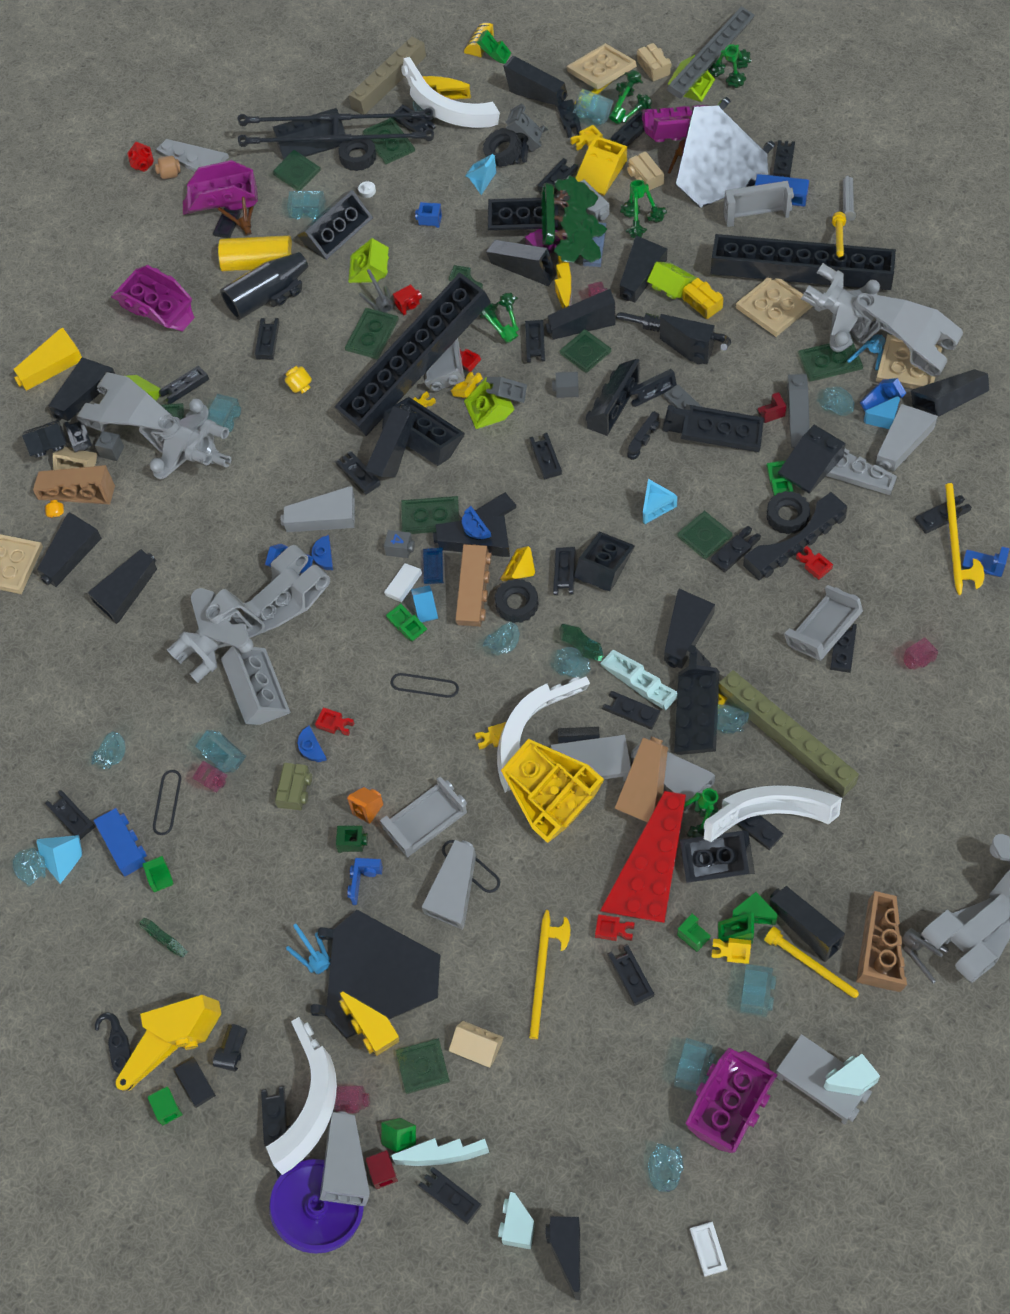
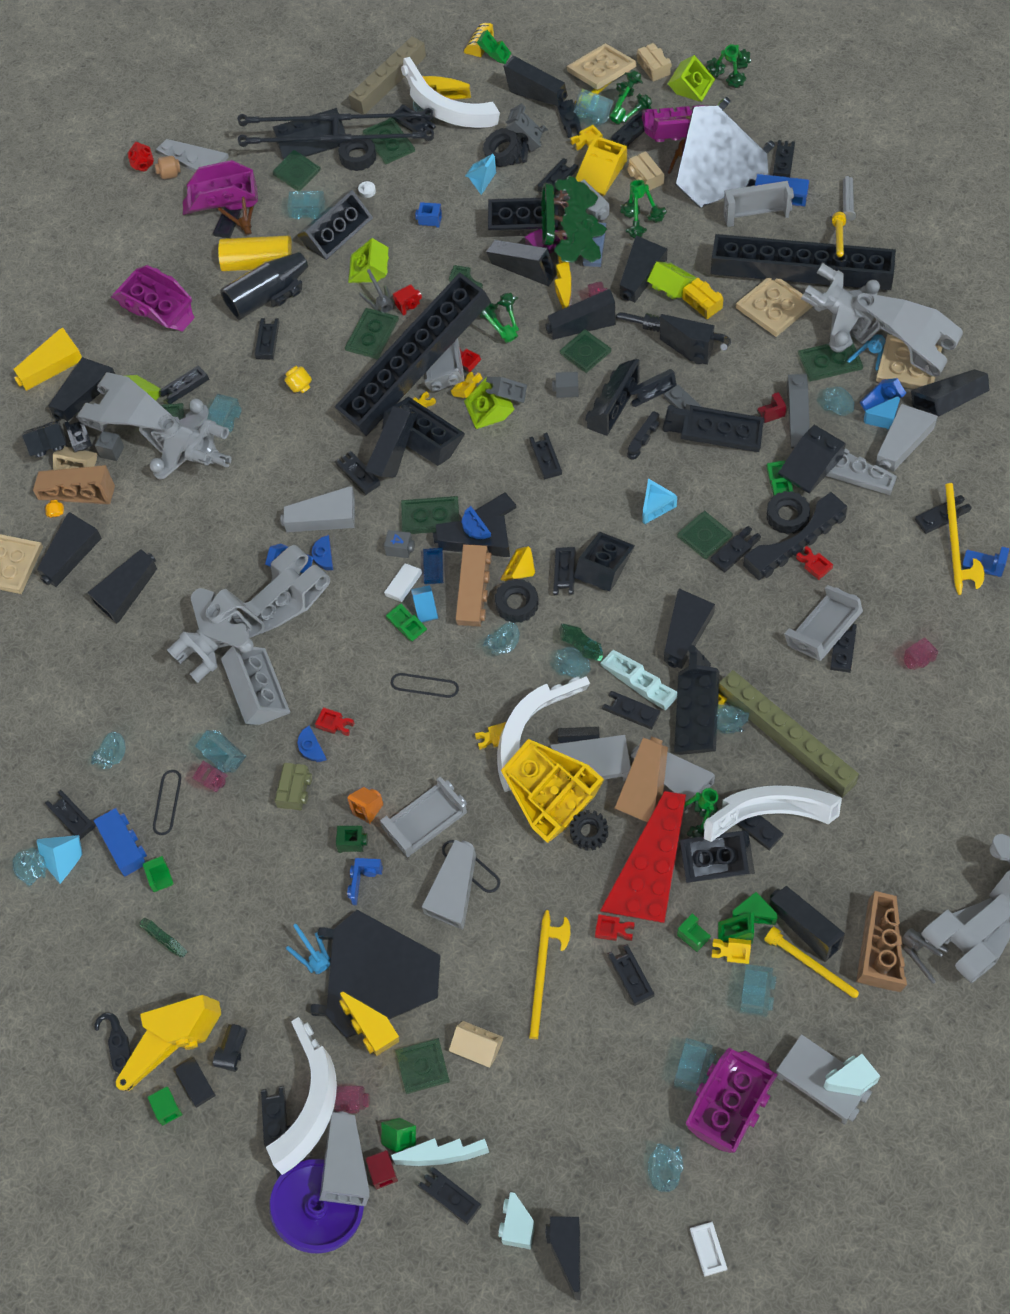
black hinge [525,320,545,363] -> none
dark grey plate [667,6,755,99] -> none
none -> black tyre [570,810,608,851]

